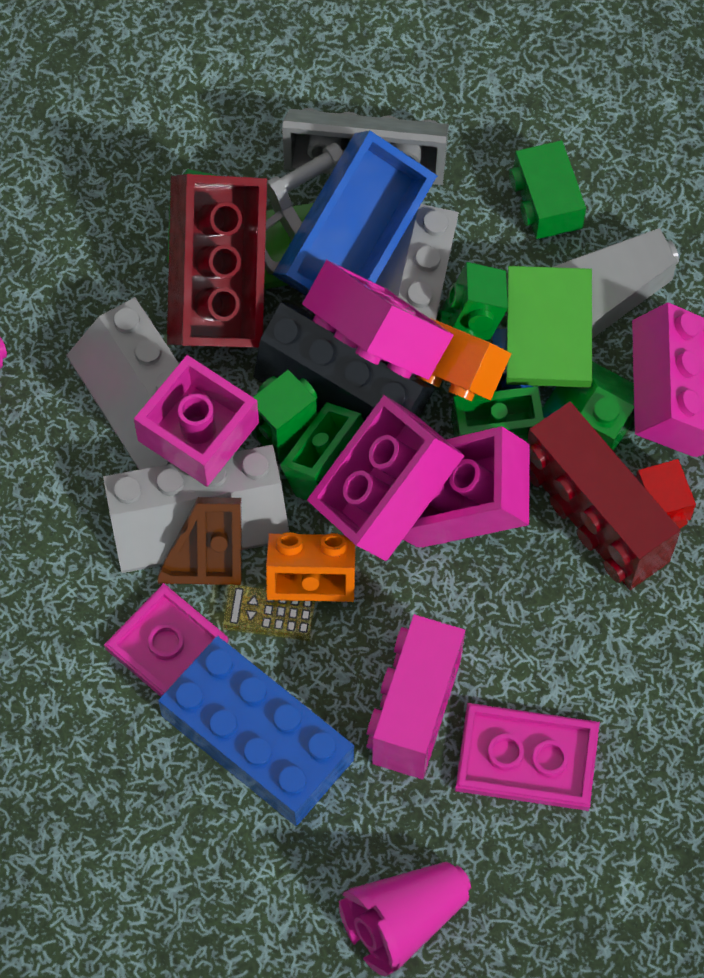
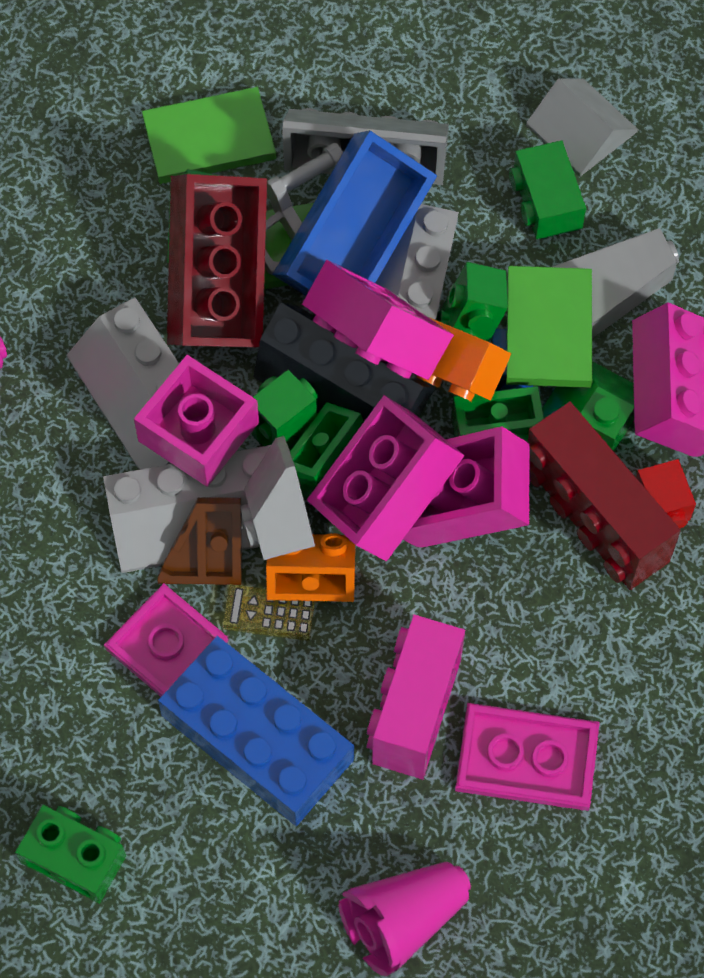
none -> green brick [15,805,126,904]
none -> bright green tile [142,87,276,184]
none -> light grey slope [241,436,315,560]
none -> light grey slope [526,78,638,177]

